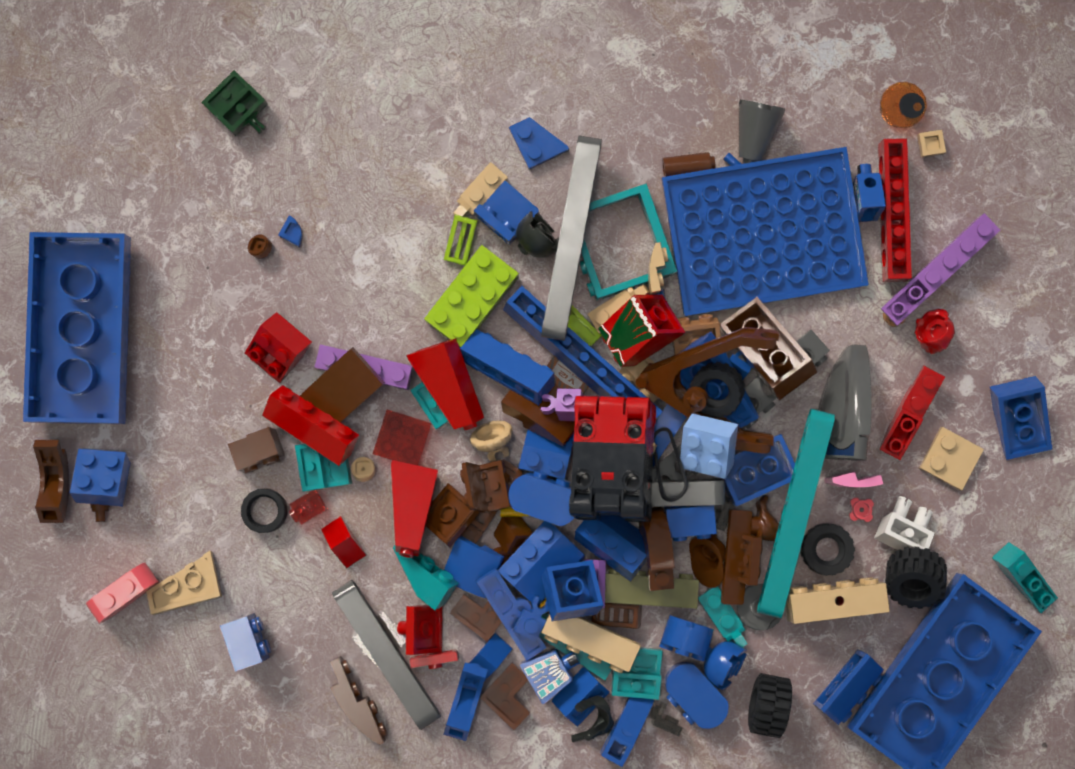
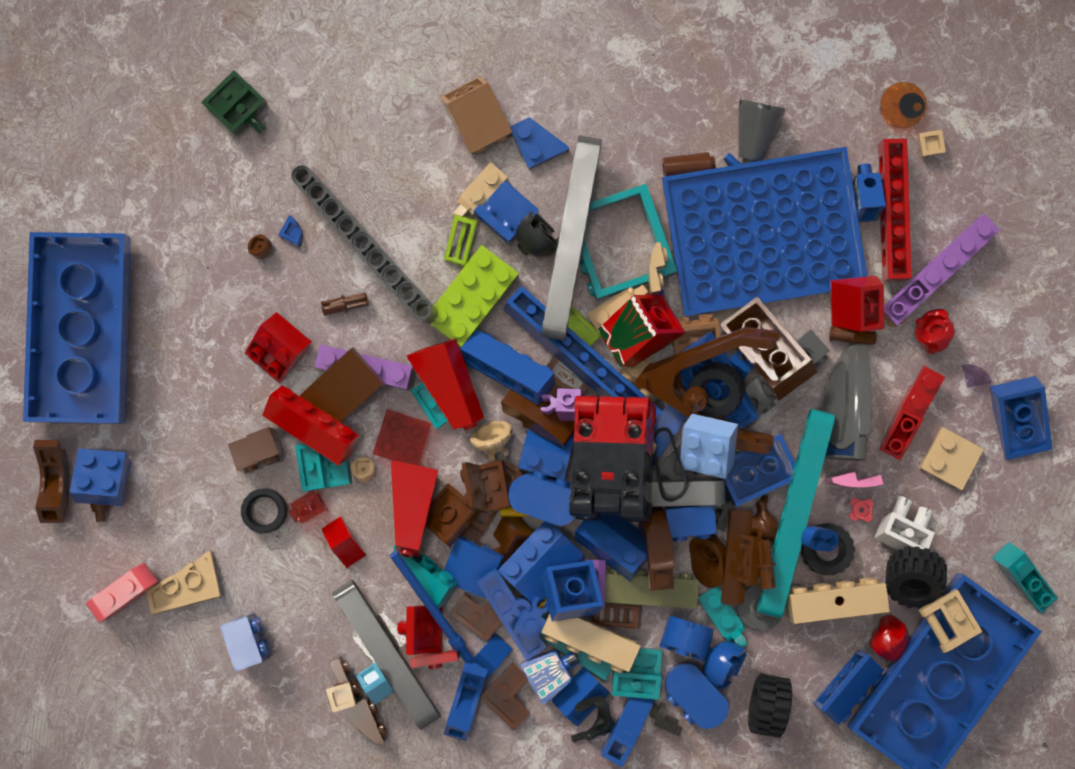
none -> dark grey beam [291,165,438,324]
none -> reddish brown axle [321,292,369,316]
none -> tan plate [326,682,357,713]
none -> medium azure slope [356,662,394,705]
none -> blue bar [390,551,473,663]
none -> medium nougat slope [440,76,512,154]
none -> reddish brown axle [756,540,776,589]
none -> blue beam [801,526,839,552]
none -> reddish brown axle [829,326,877,345]
none -> red slope [830,276,884,332]
none -> red hair [869,615,910,661]
none -> tan plate [918,589,982,653]
none -> clear purple tile [962,364,992,388]

